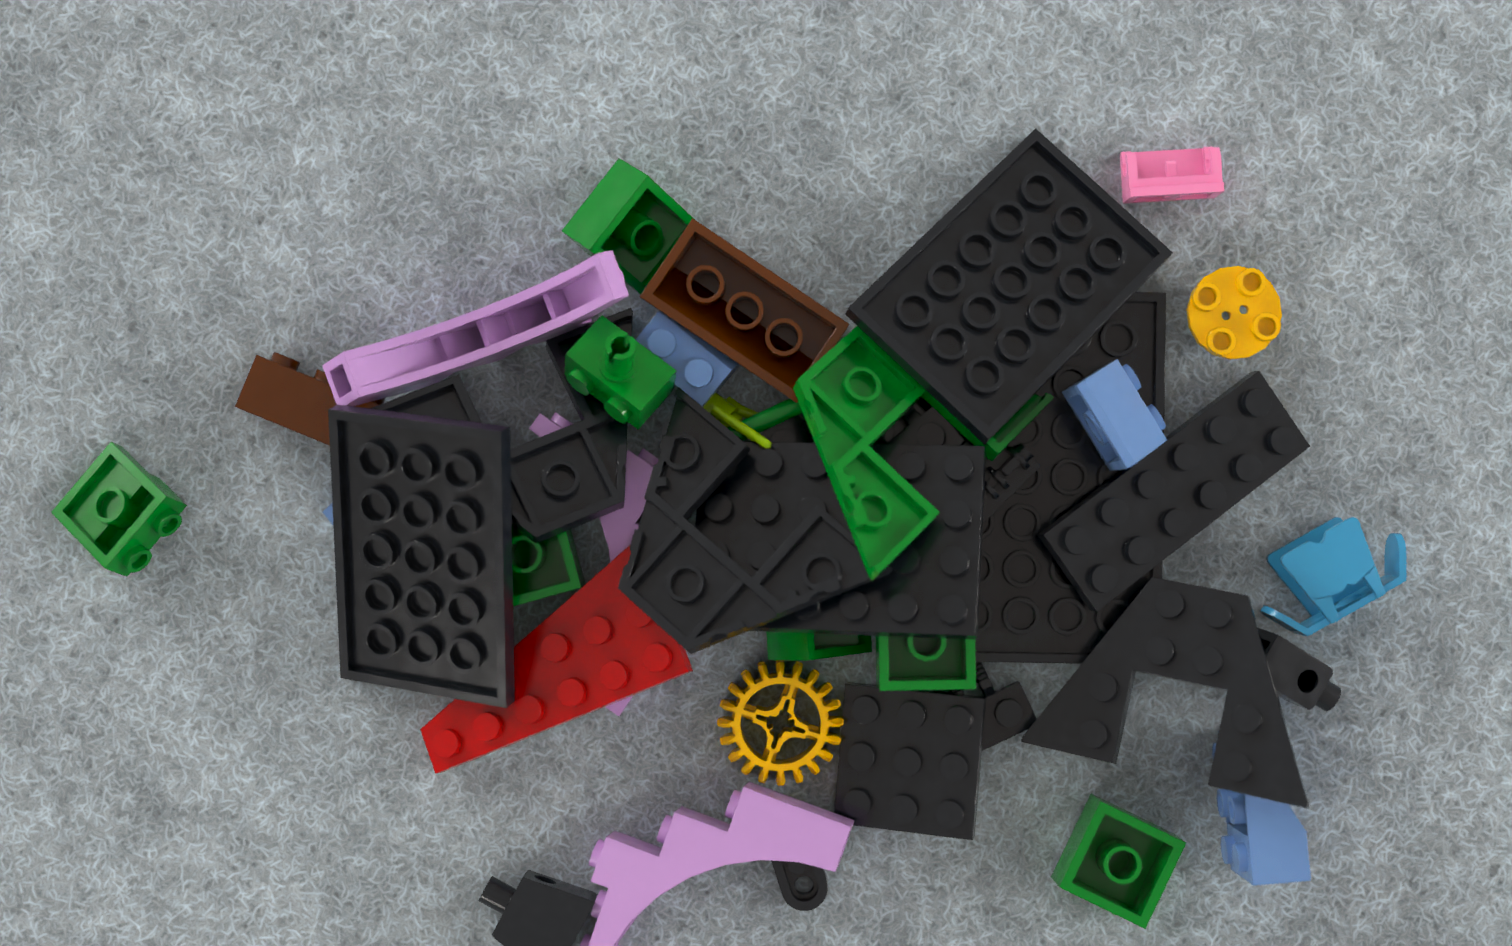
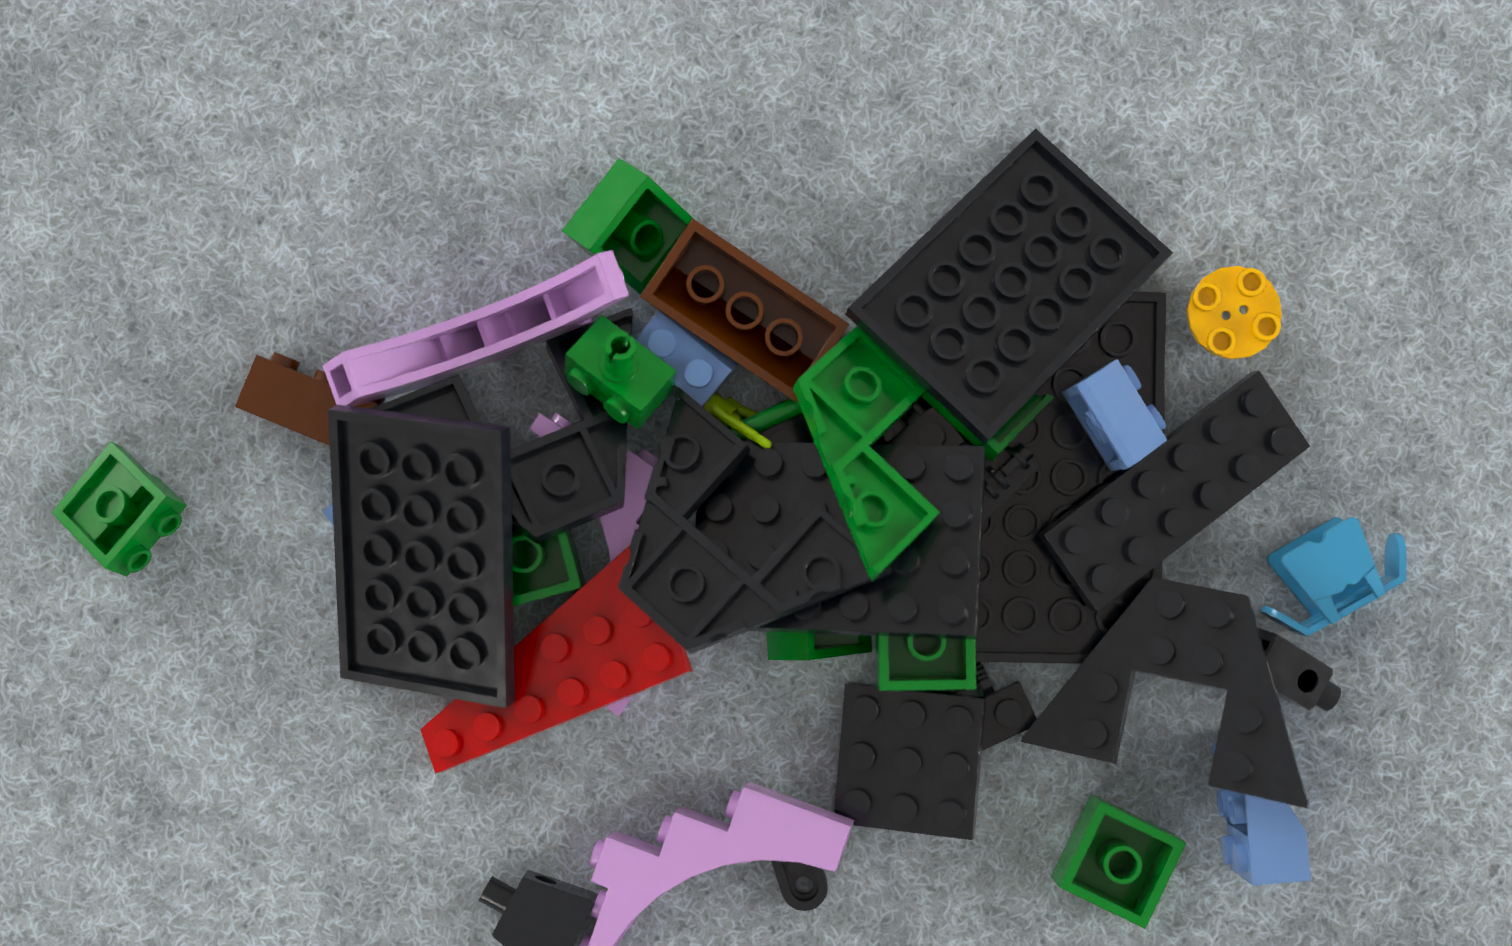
yellow gear [717,660,844,786] -> none
bright pink hinge [1120,147,1224,204] -> none

